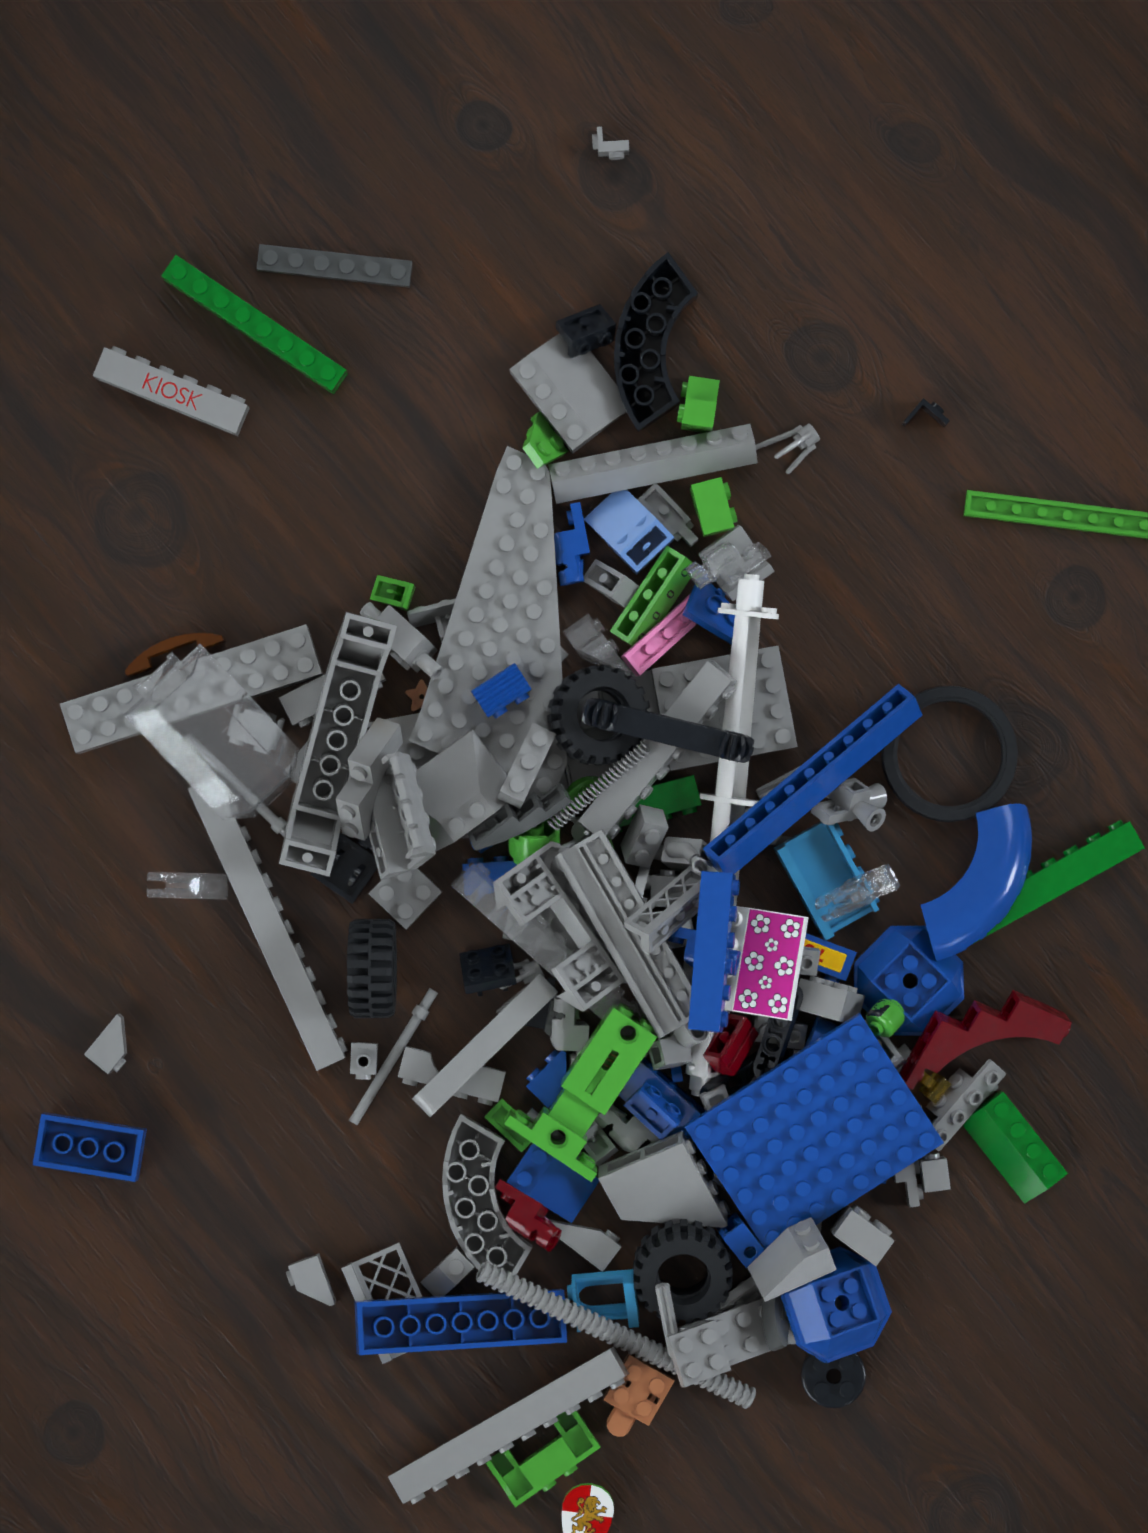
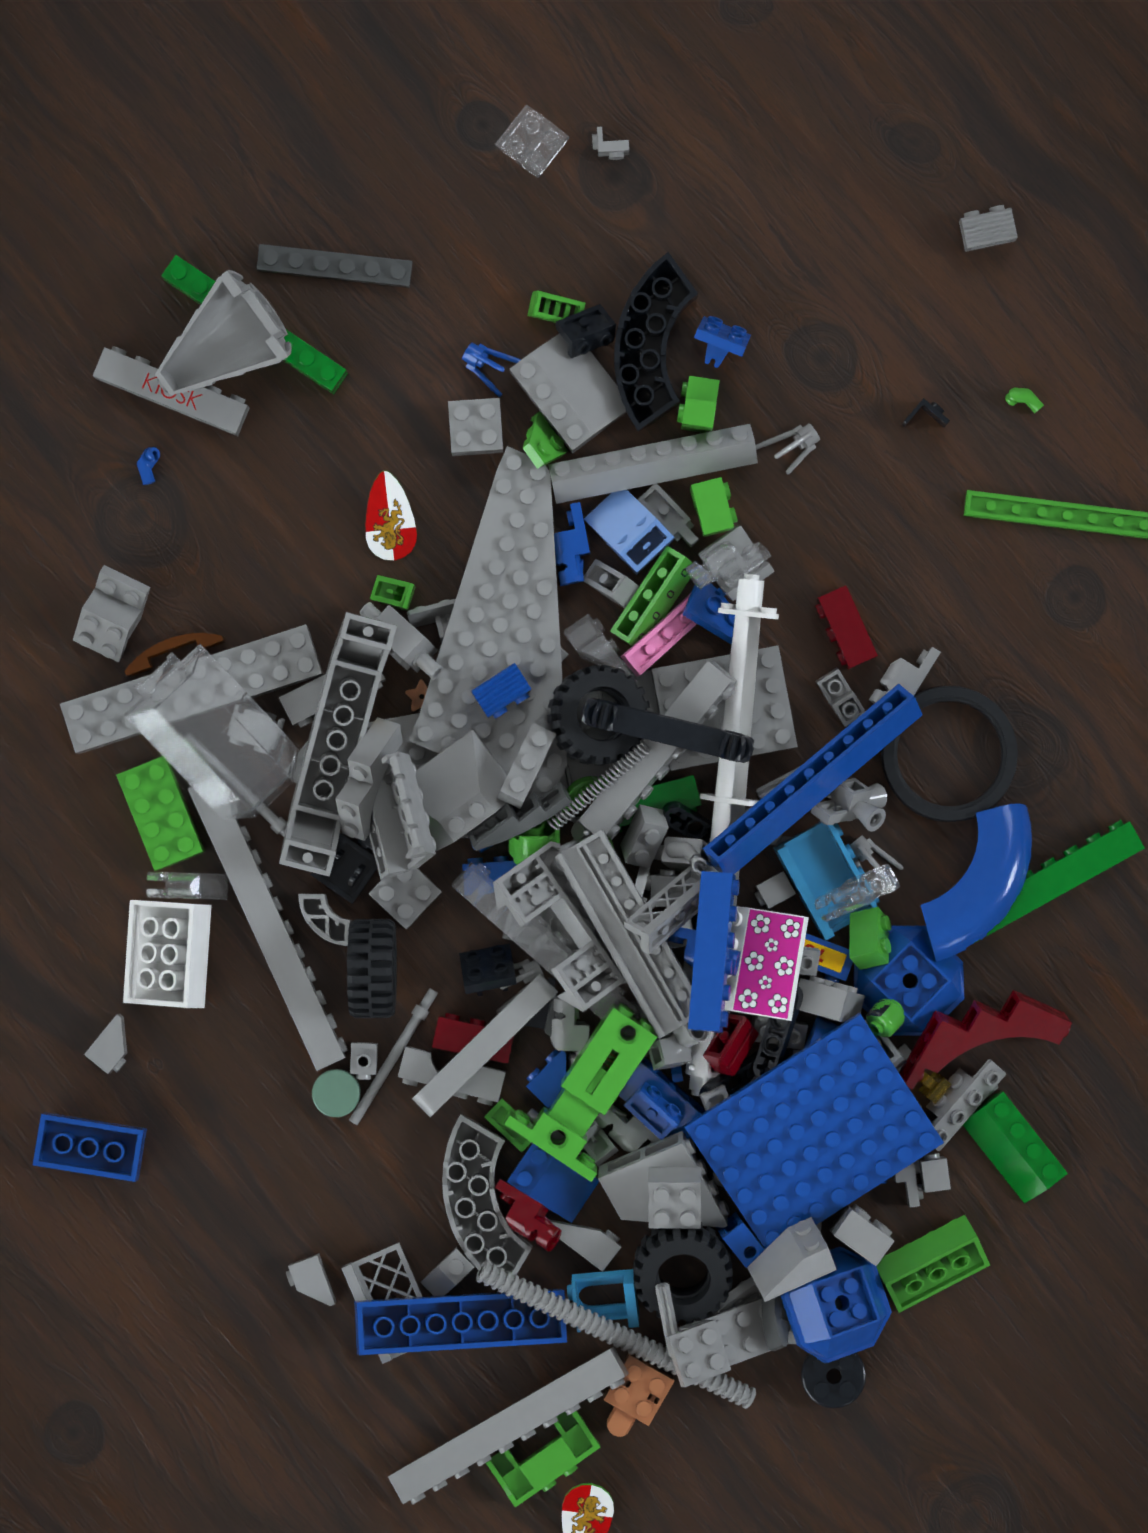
none -> light grey bracket [73,565,151,662]
none -> bright green brick [116,756,206,871]
none -> white slope [123,900,211,1008]
none -> blue arm [137,447,160,485]
none -> light grey cone [155,270,292,395]
none -> light grey brick [298,894,352,946]
none -> sand green head [312,1069,361,1117]
none -> shield [365,470,417,561]
none -> dark red brick [432,1012,514,1064]
none -> light grey brick [448,398,504,456]
none -> blue plant [462,342,521,397]
none -> clear slope [495,104,570,178]
none -> bright green slope [527,290,586,323]
none -> light grey brick [648,1167,701,1229]
none -> black beam [662,801,712,844]
none -> blue plate [694,316,751,368]
none -> light grey brick [754,871,796,909]
none -> dark red brick [815,585,878,670]
none -> light grey slope [815,667,865,727]
none -> bright green brick [849,907,891,970]
none -> light grey plant [850,835,903,889]
none -> light grey plate [869,647,941,704]
none -> bright green slope [876,1215,990,1313]
none -> light grey brick [959,205,1018,252]
none -> bright green arm [1005,387,1044,414]

